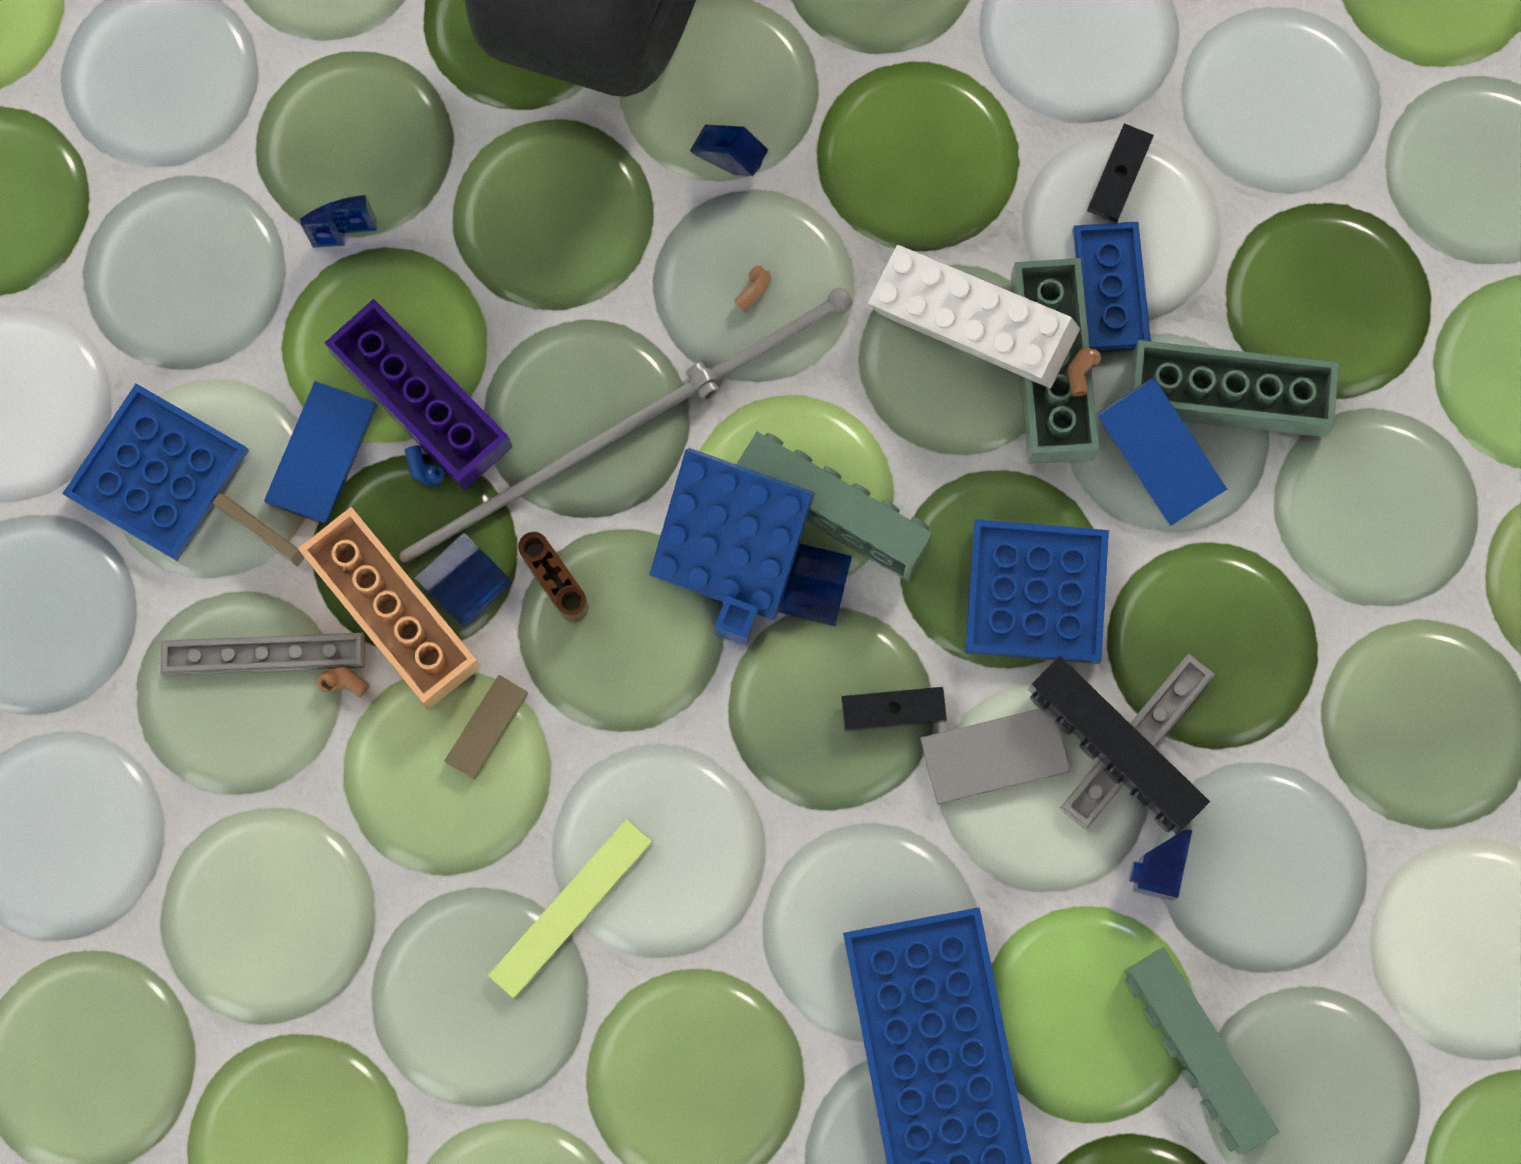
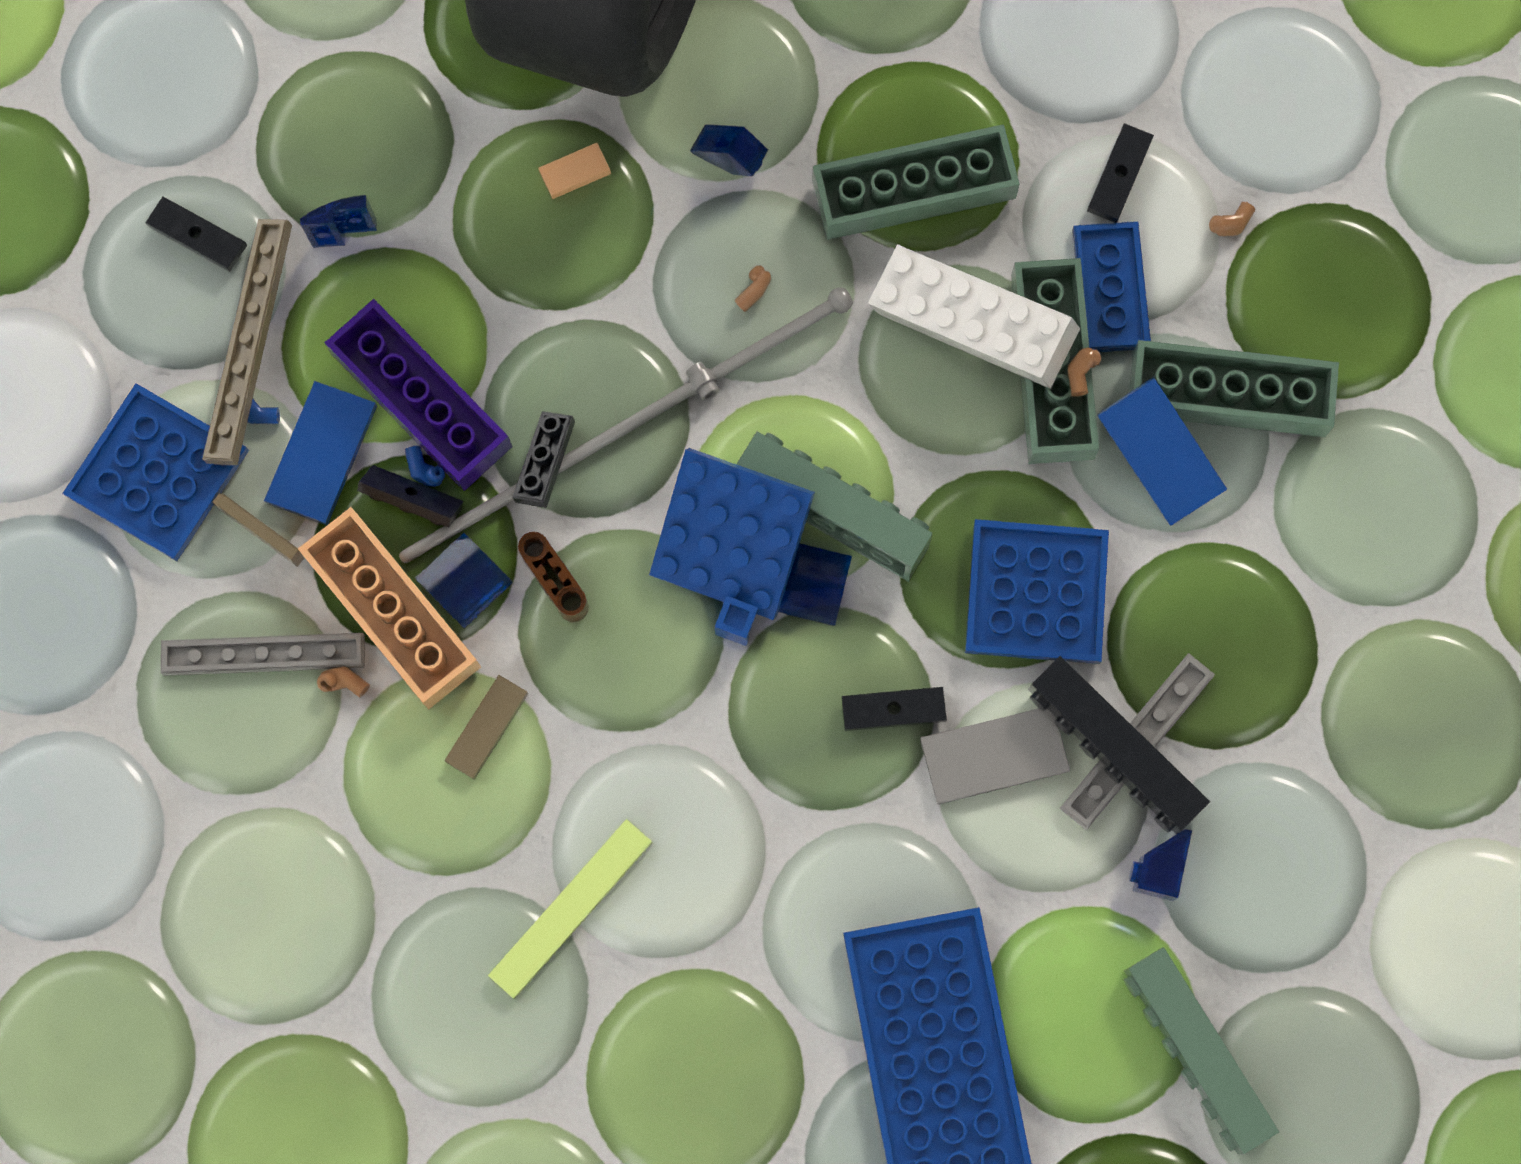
none -> black tile [145,196,247,272]
none -> dark tan tile [202,219,292,465]
none -> blue arm [248,398,280,424]
none -> black tile [357,465,464,527]
none -> black tile [512,411,575,508]
none -> light nougat tile [538,143,611,200]
none -> sand green brick [812,124,1020,240]
none -> medium nougat arm [1209,202,1256,237]

